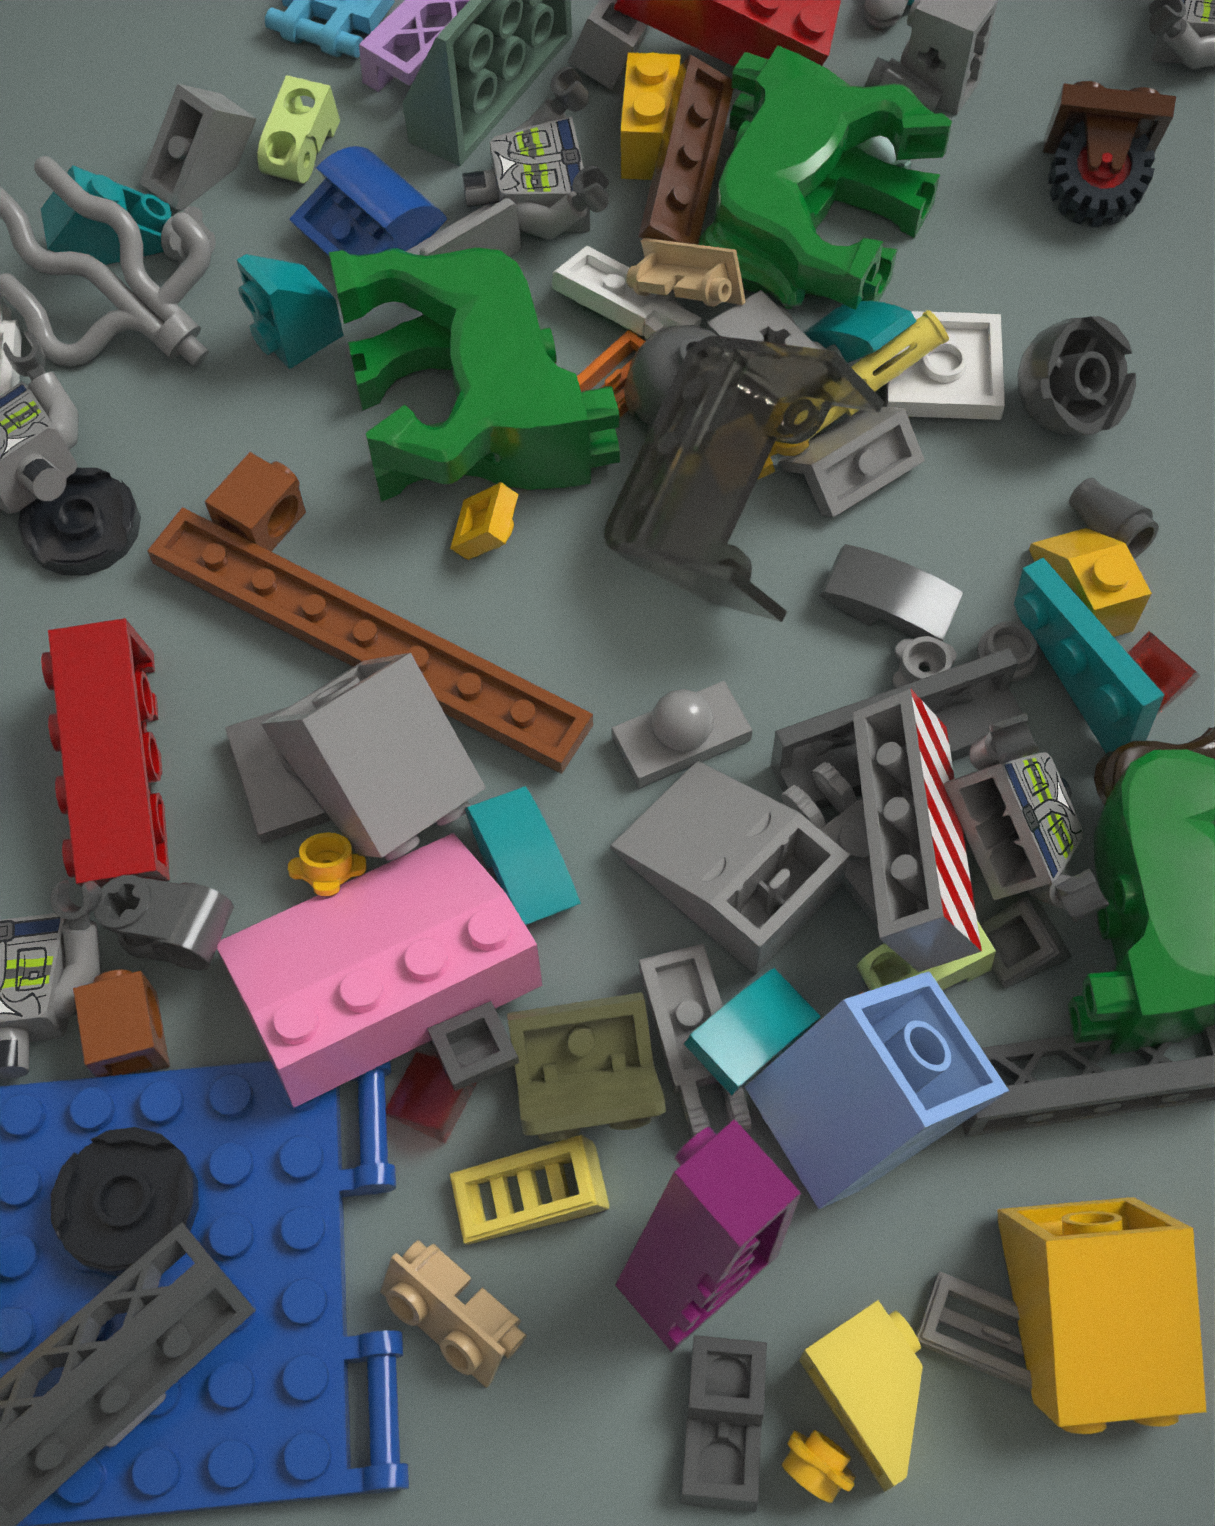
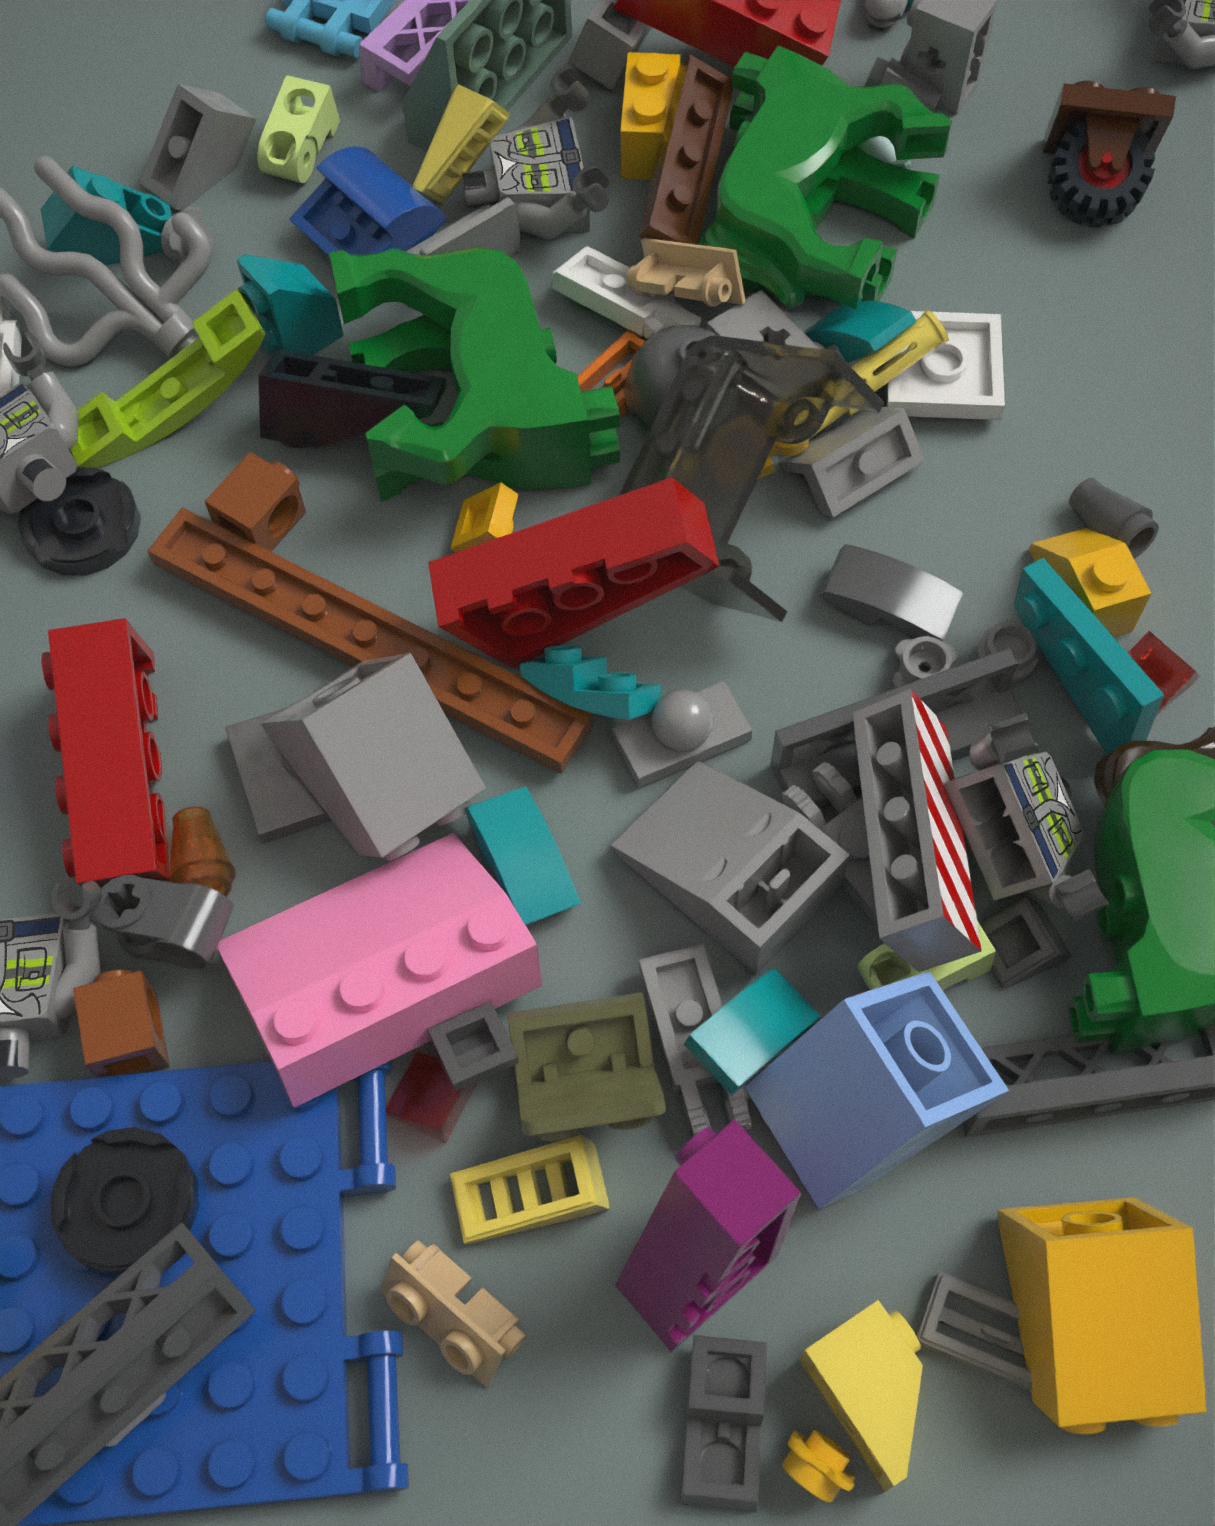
yellow plate [288,832,367,896] -> none
dark grey cylinder [1017,316,1136,436] -> none
none -> lime slope [70,289,266,468]
none -> clear orange cone [170,806,236,897]
none -> black slope [258,349,446,448]
none -> light yellow slope [413,84,510,204]
none -> red wedge [428,477,720,668]
none -> teal slope [520,645,662,719]

